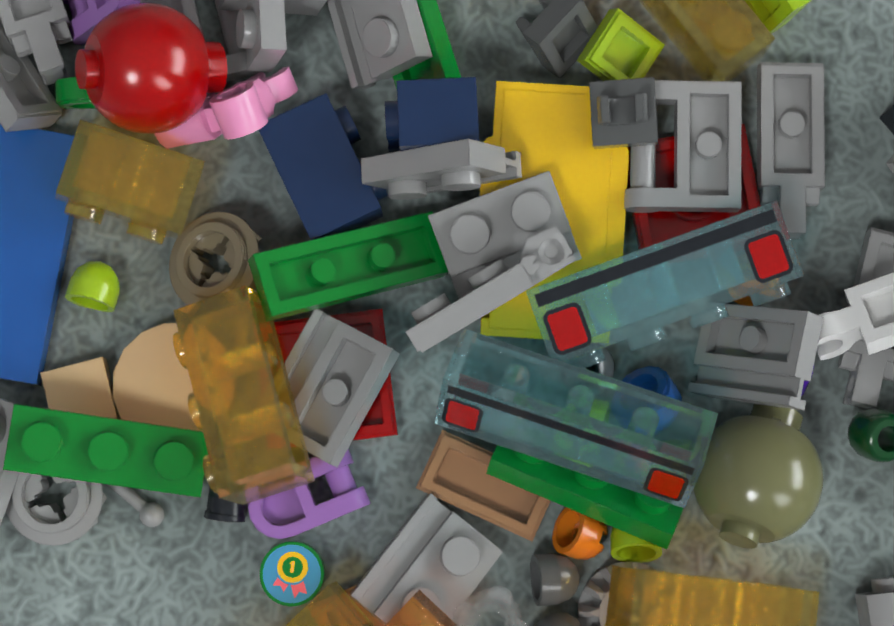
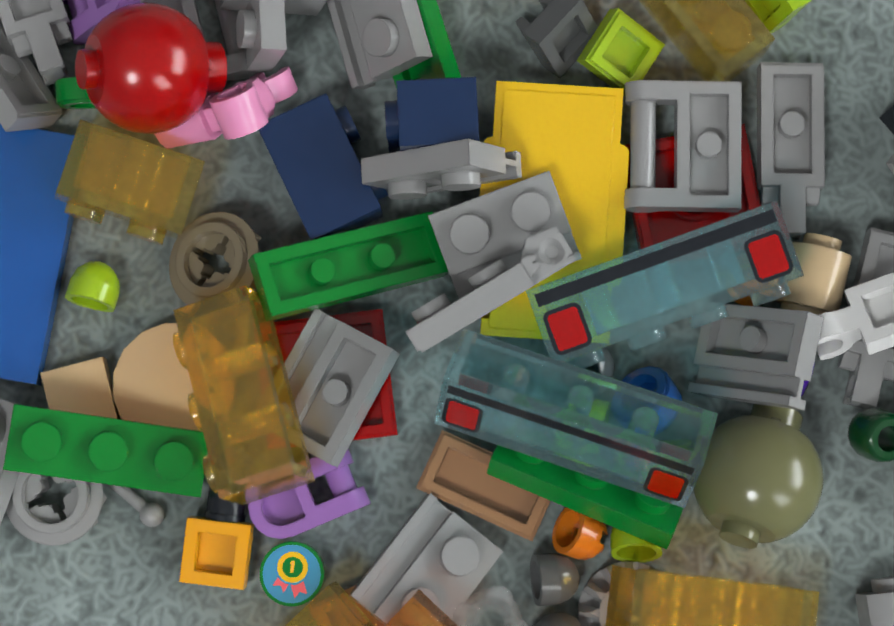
dark grey tile [589,77,658,149] -> none
none -> light orange plate [179,515,254,590]
none -> tan brick [775,233,852,315]

